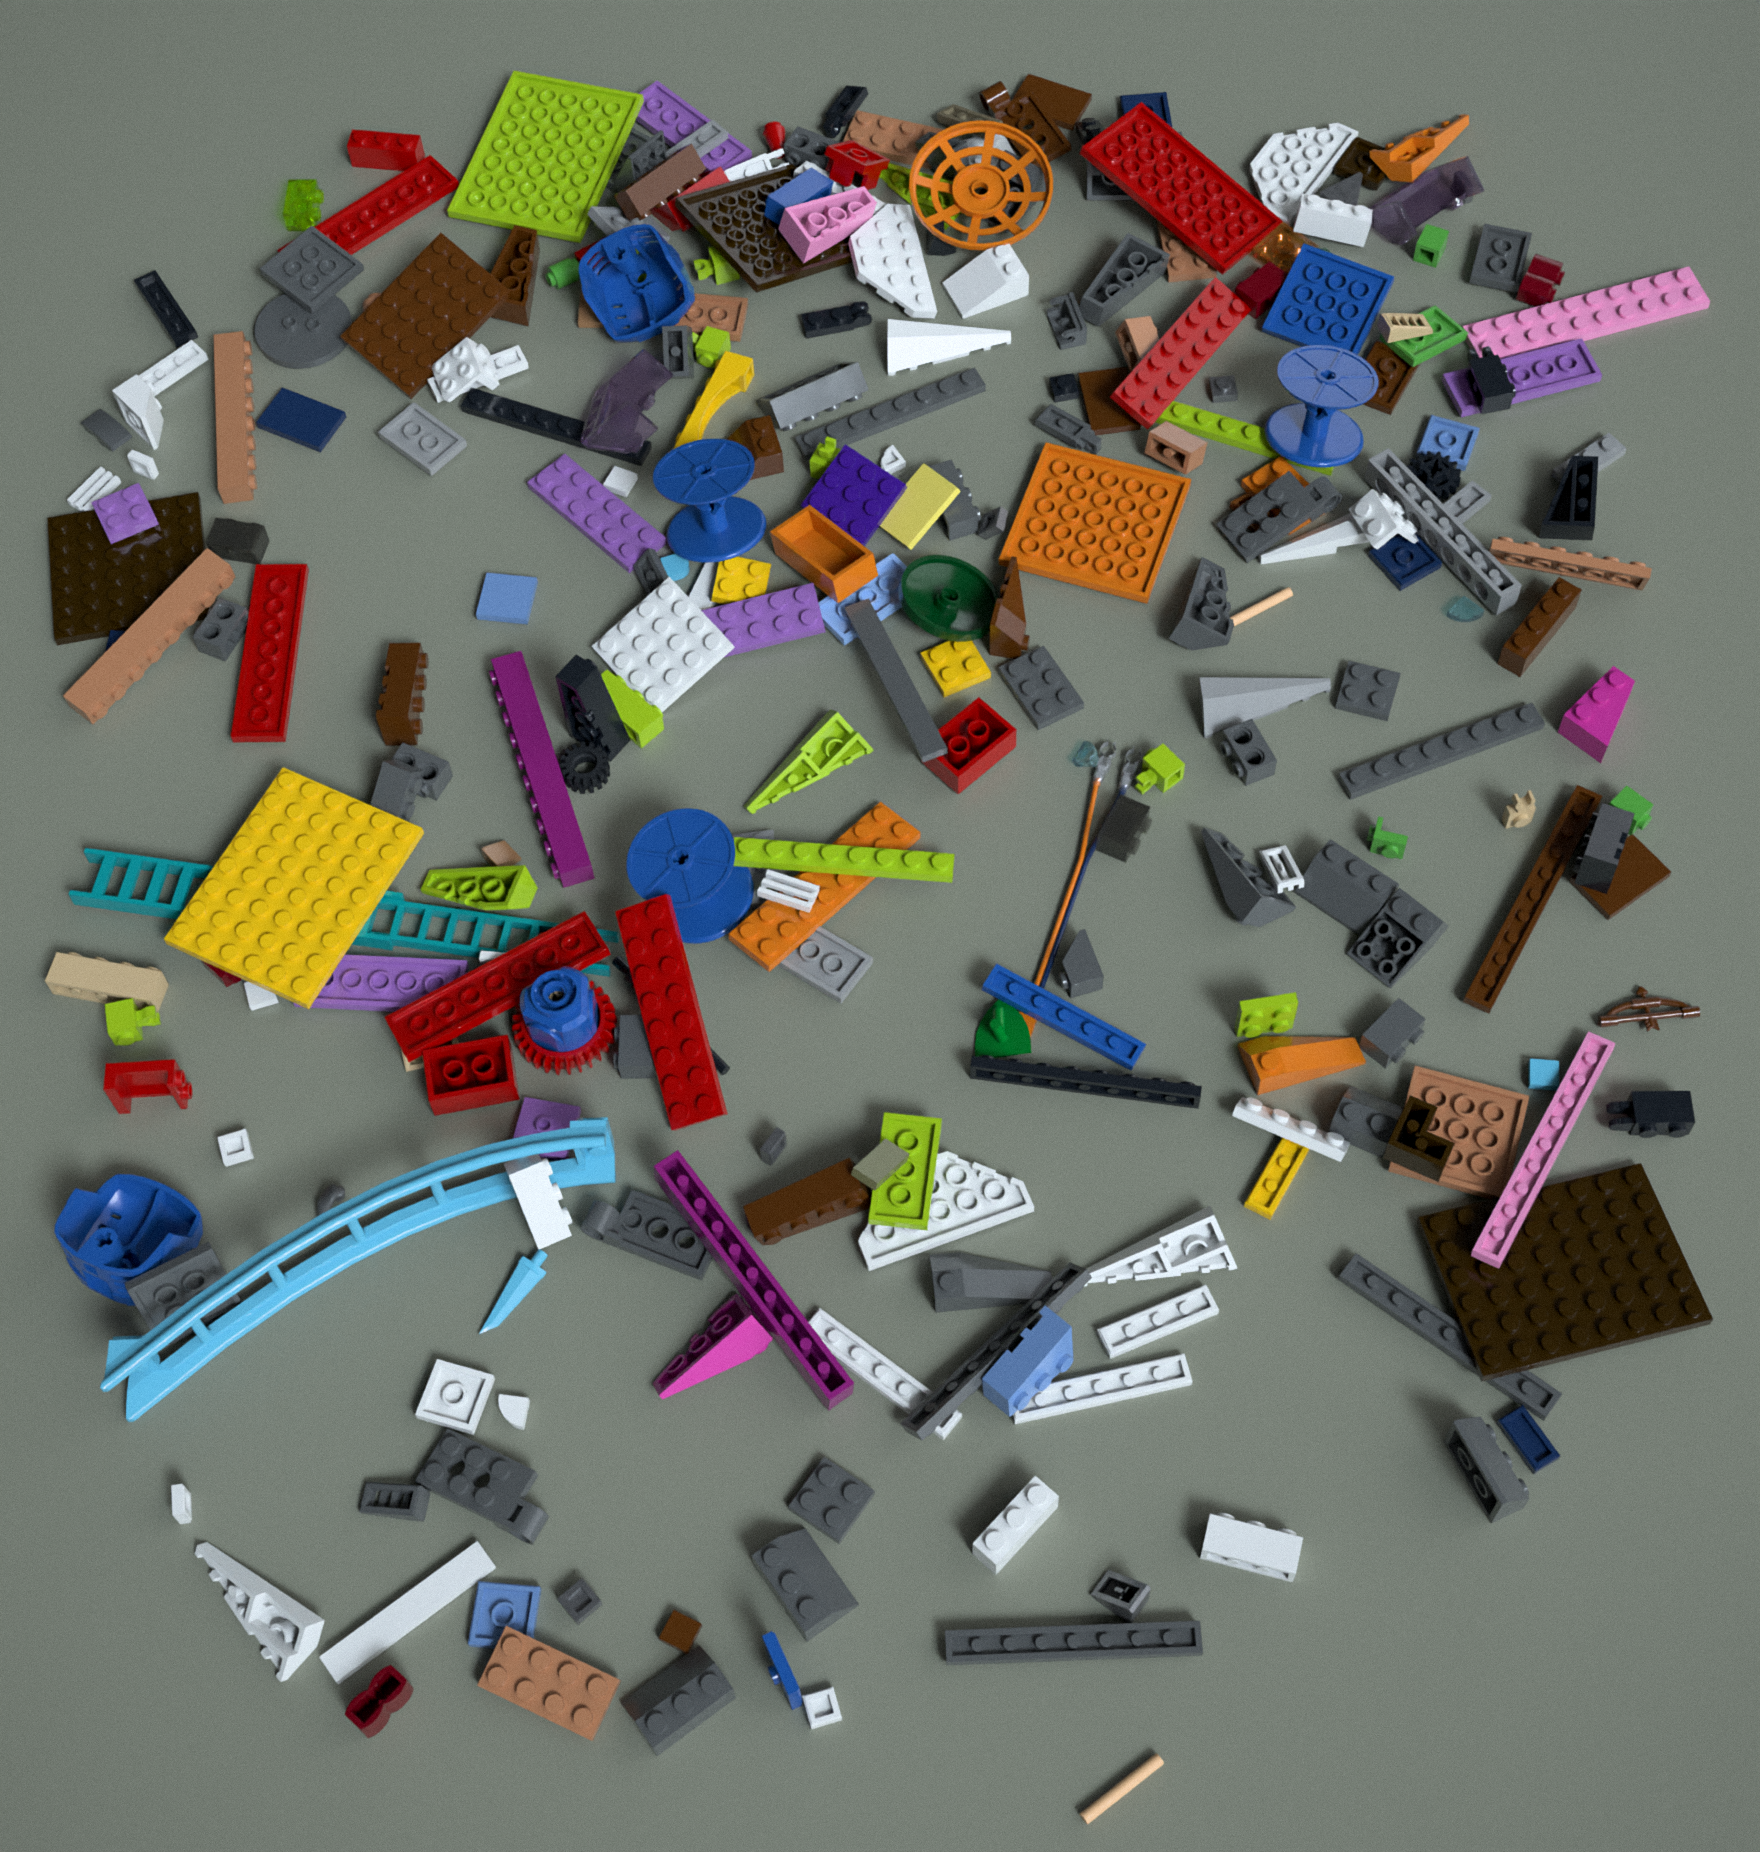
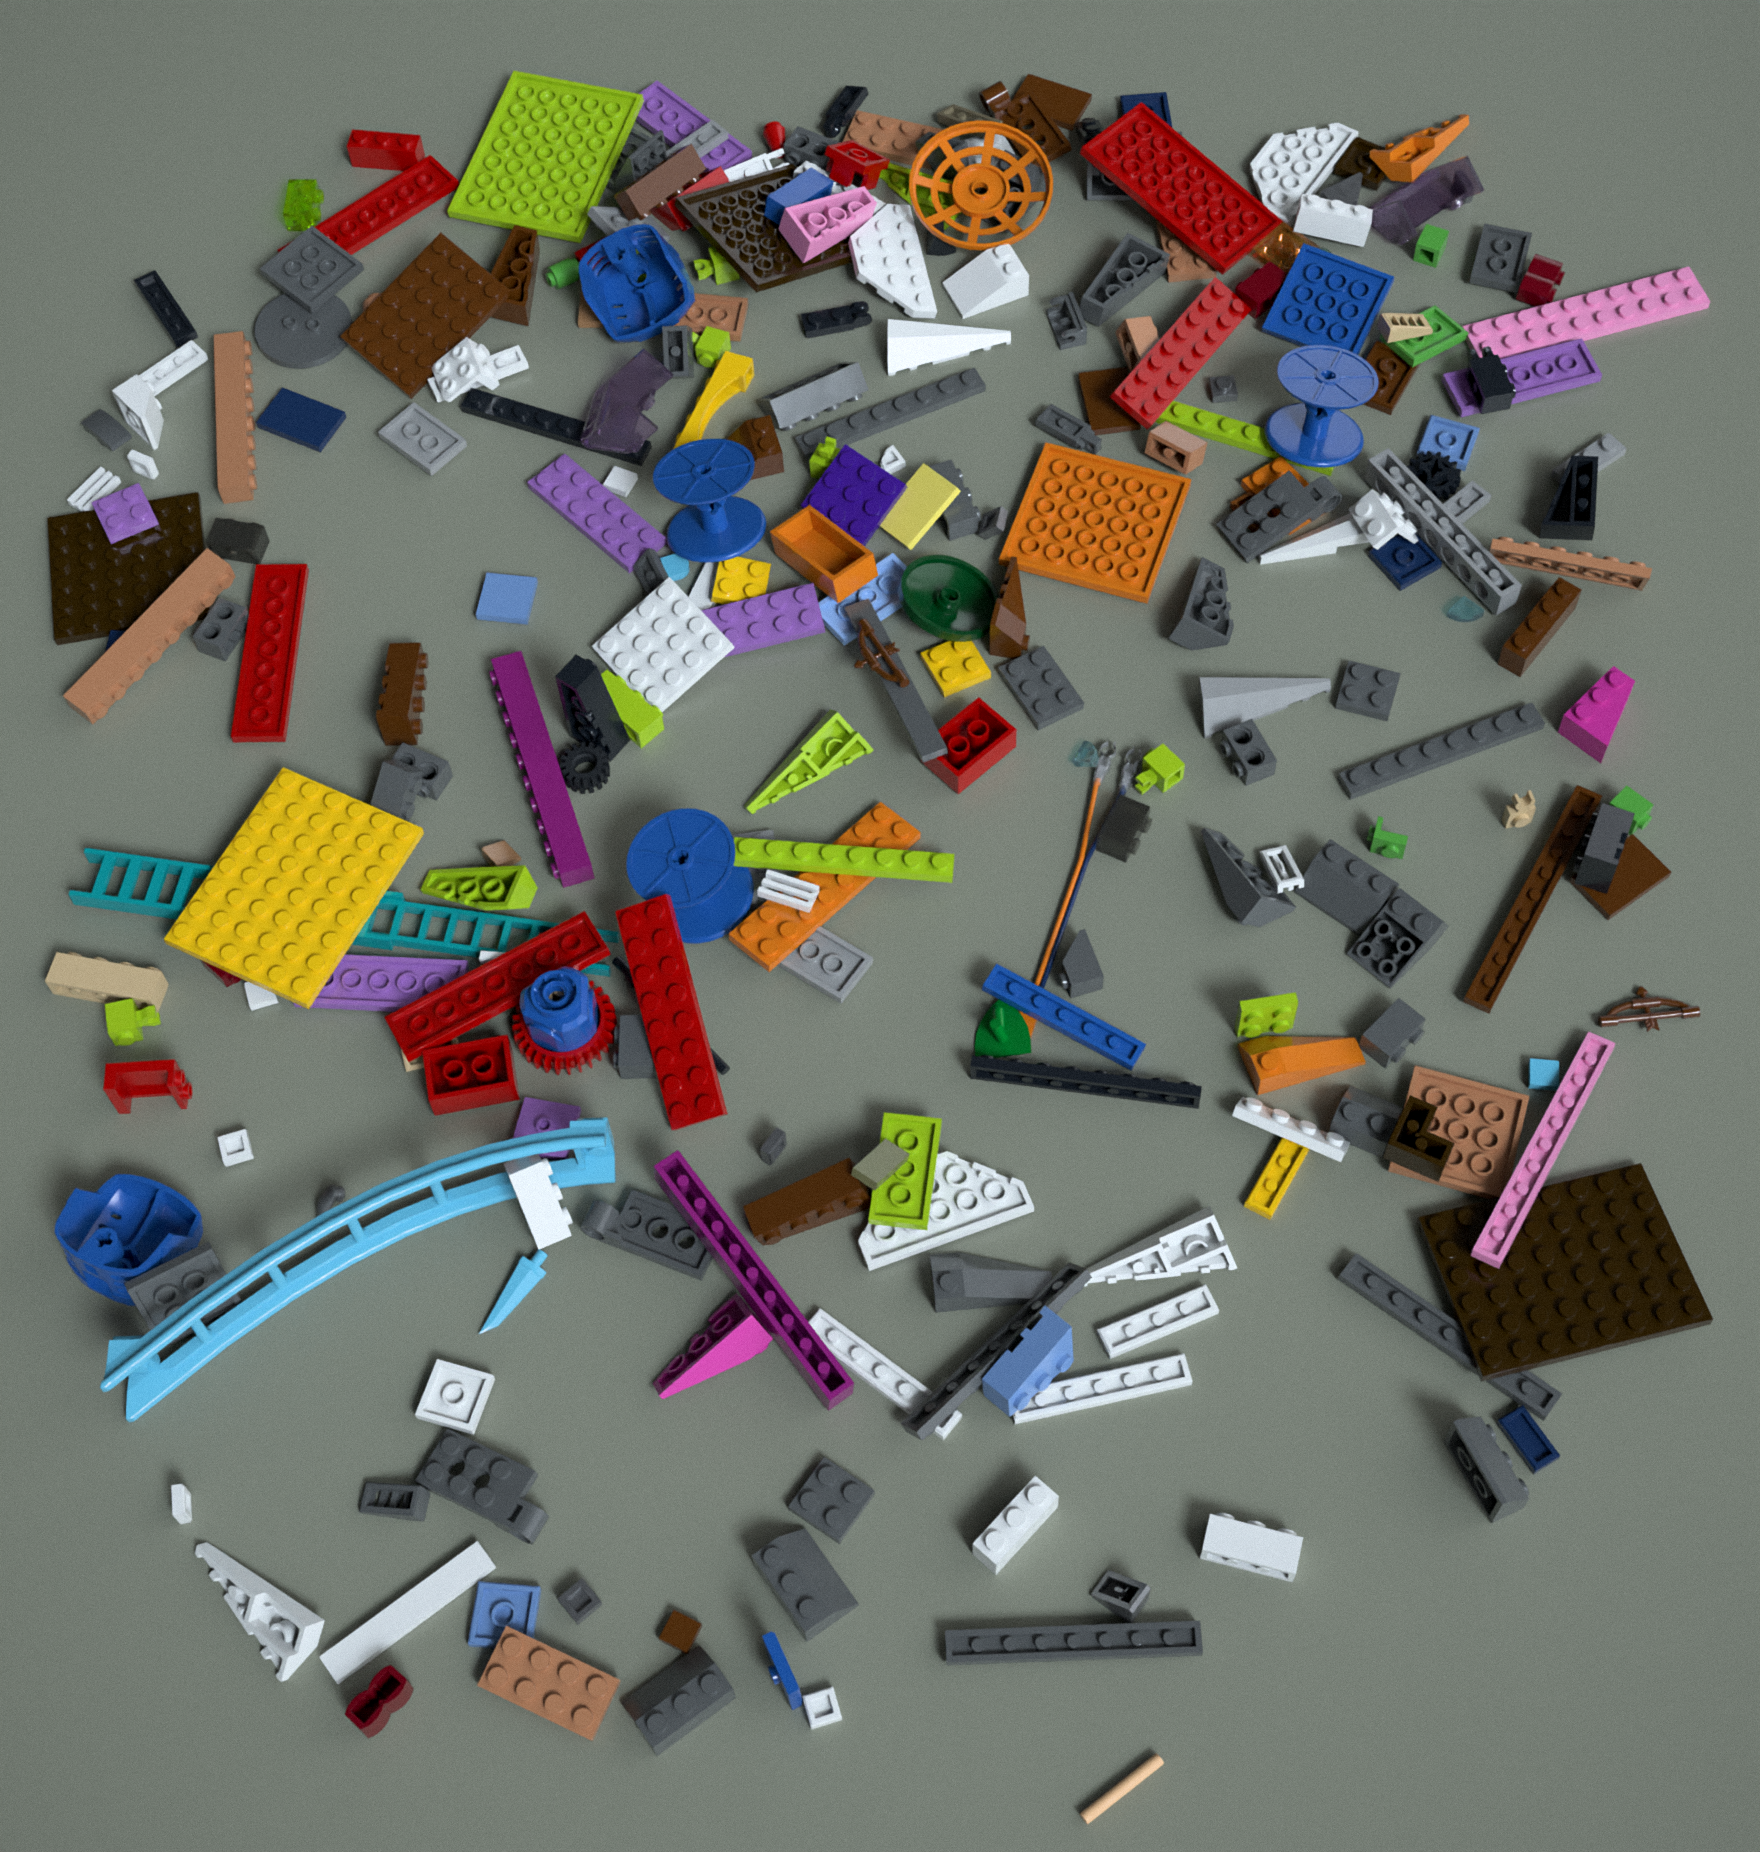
white tile [498,1394,530,1430] -> none
black plate [1049,373,1079,403] -> none
light nougat bar [1230,587,1293,627] -> none
black hinge [1606,1091,1695,1138] -> none
none -> reddish brown piece [854,619,910,688]

